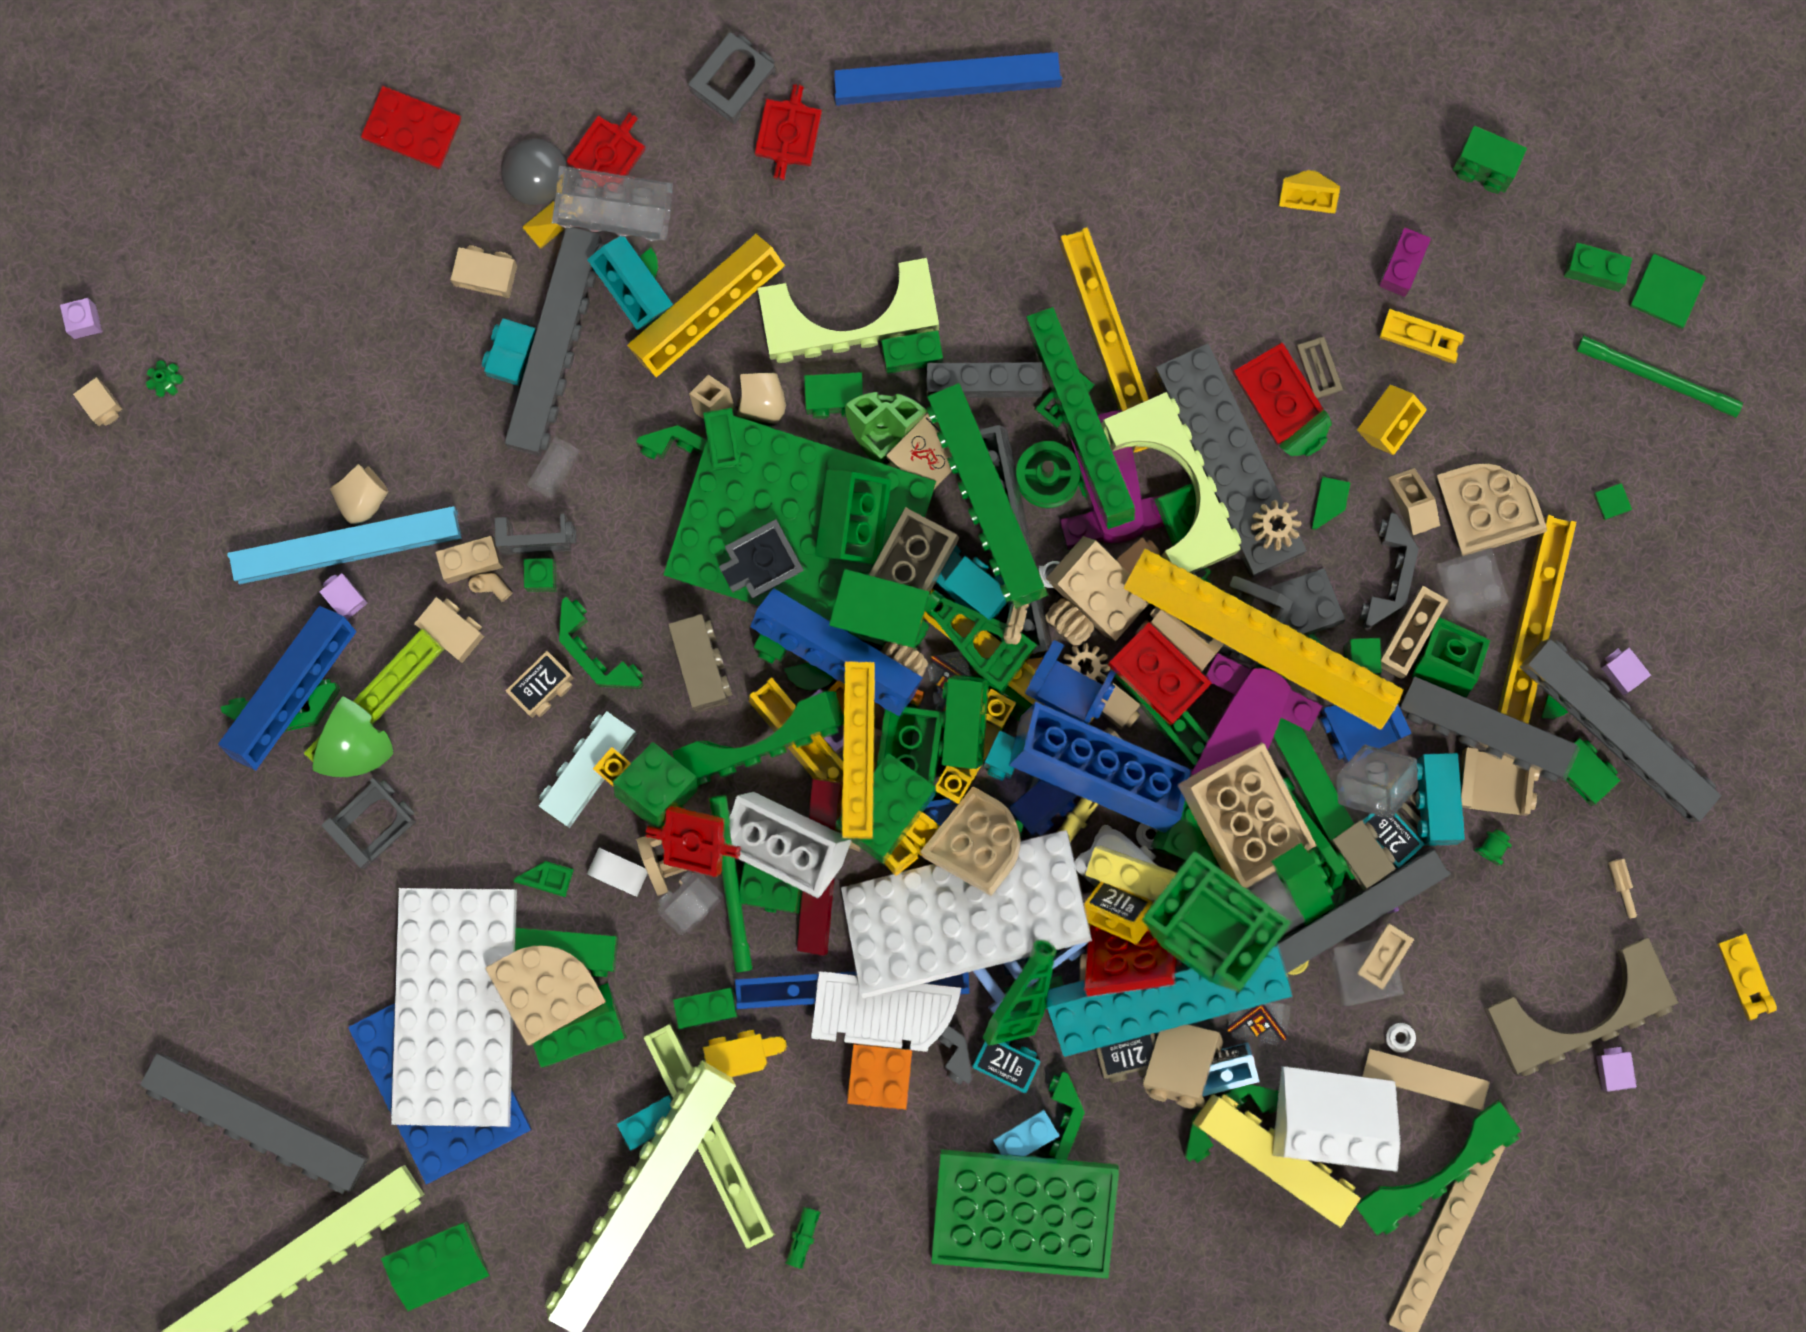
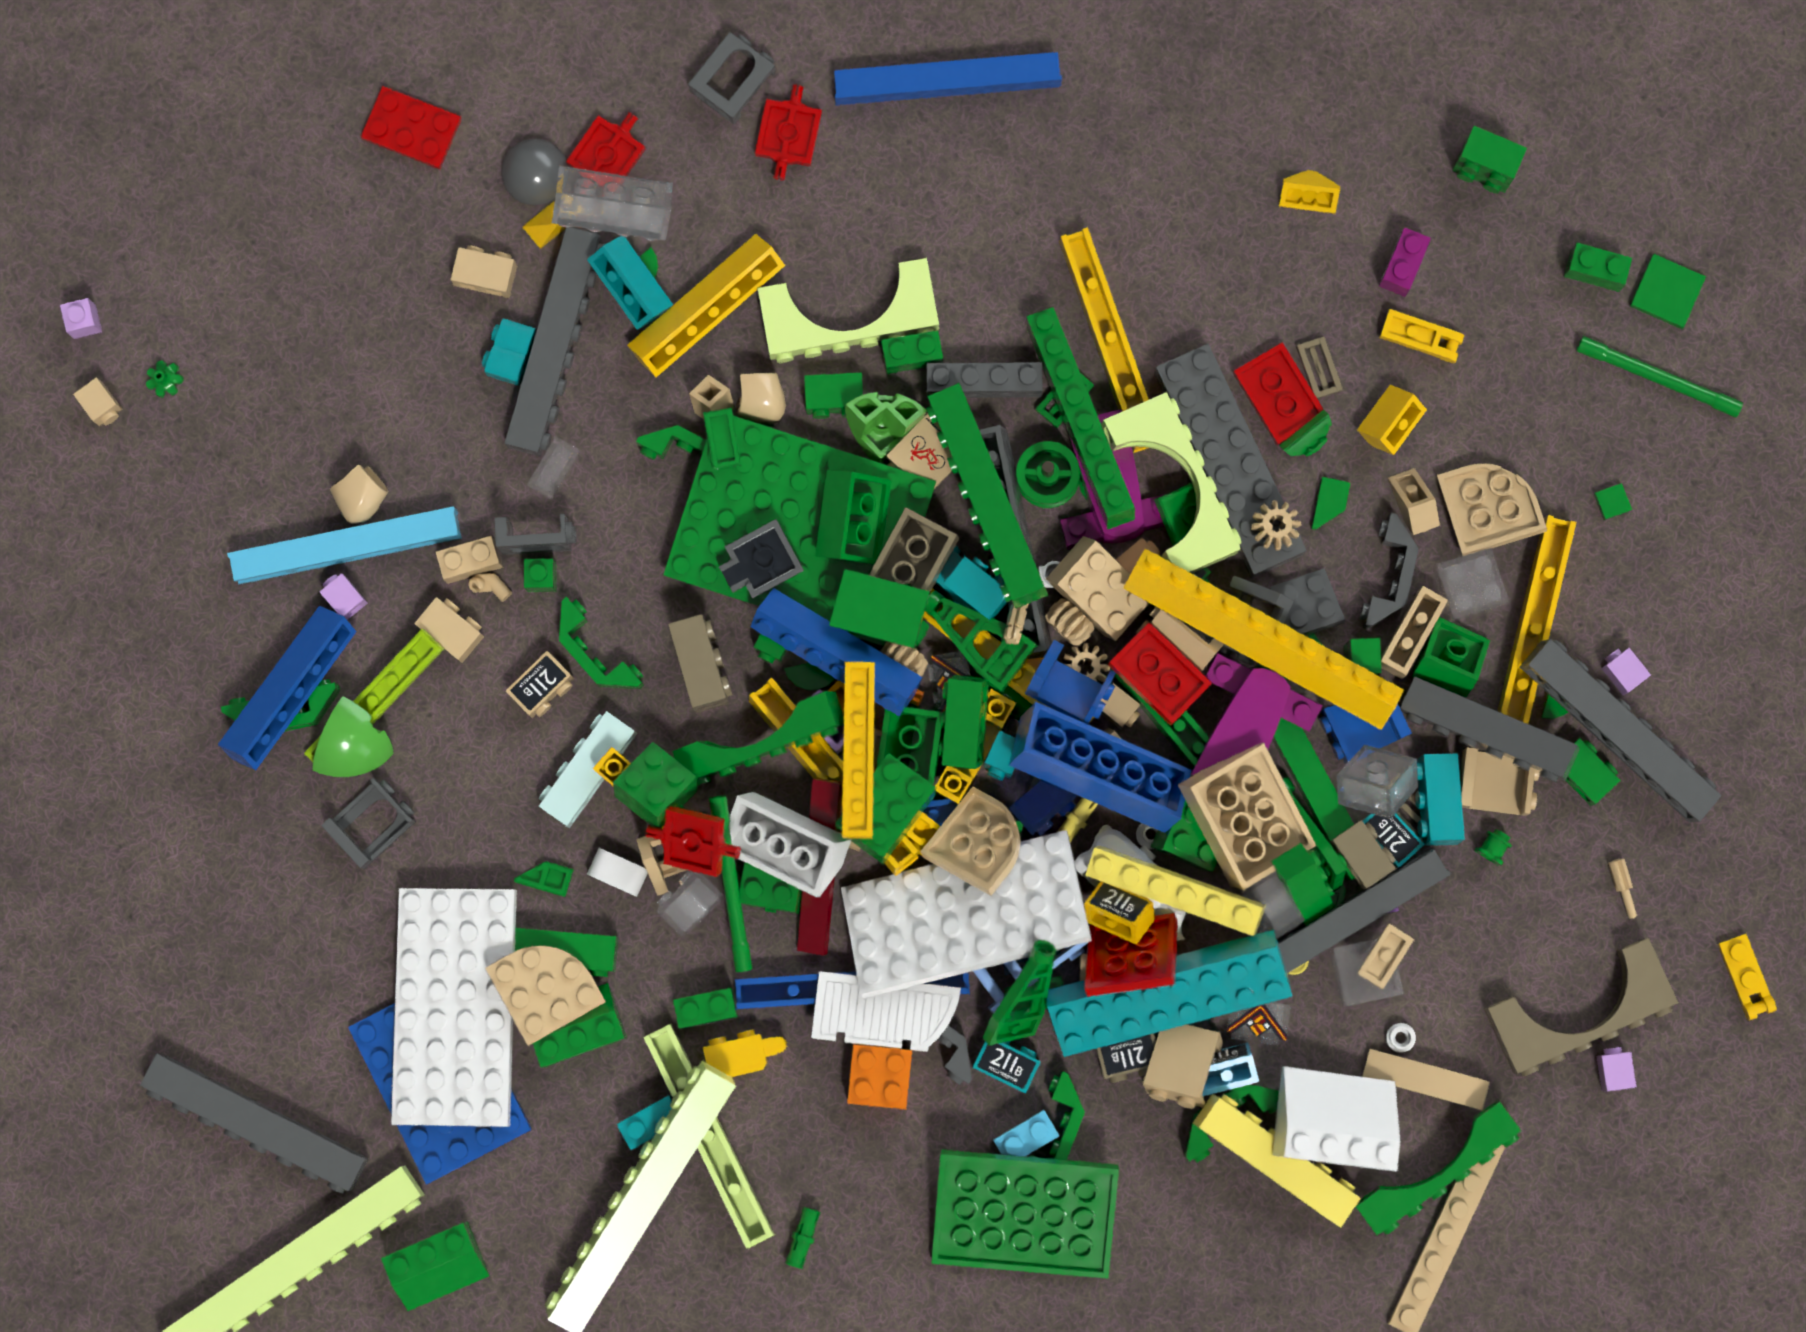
green slope [1142,851,1292,992] -> none

